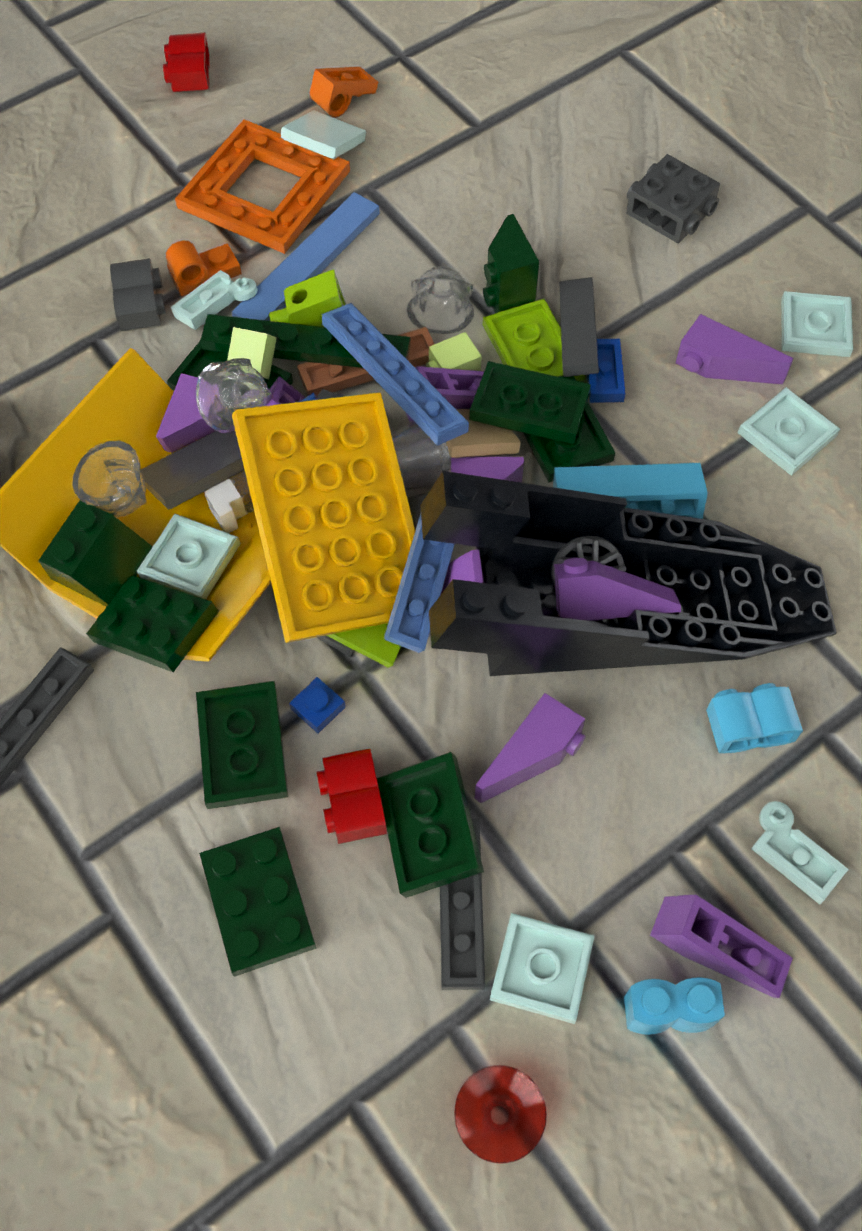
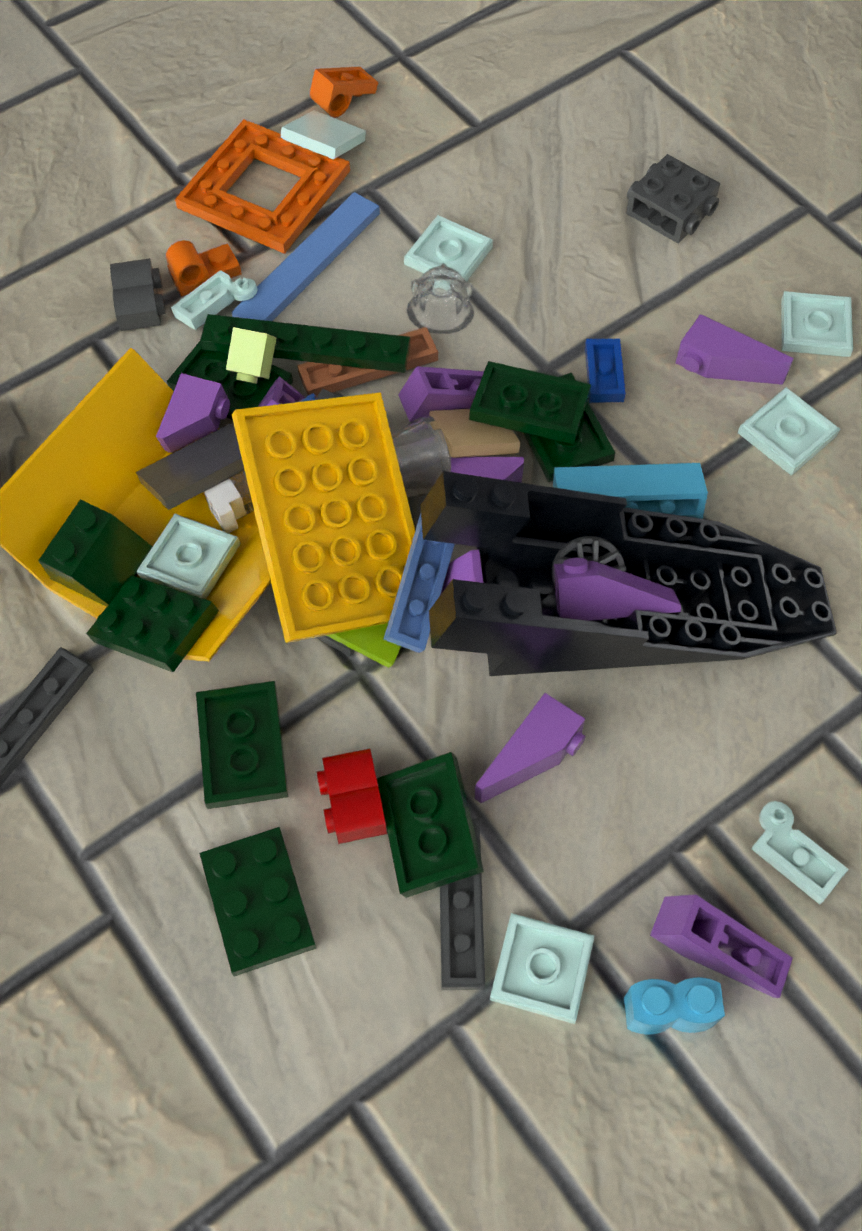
clear helmet [72,440,147,518] -> none
red brick [163,32,210,92] -> none
clear helmet [196,358,271,433] -> none
lime torso [269,269,347,327] -> none
blue plate [289,677,346,734] -> none
medium blue tile [322,303,469,446] -> none
yellowish green brick [426,332,482,371] -> none
clear red dish [454,1065,547,1164] -> none
lime tile [482,298,585,382] -> none
dark green slope [483,214,539,313] -> none
dark grey tile [559,277,599,377] -> none
medium azure brick [706,683,803,754] -> none
none -> light aqua tile [404,215,493,290]

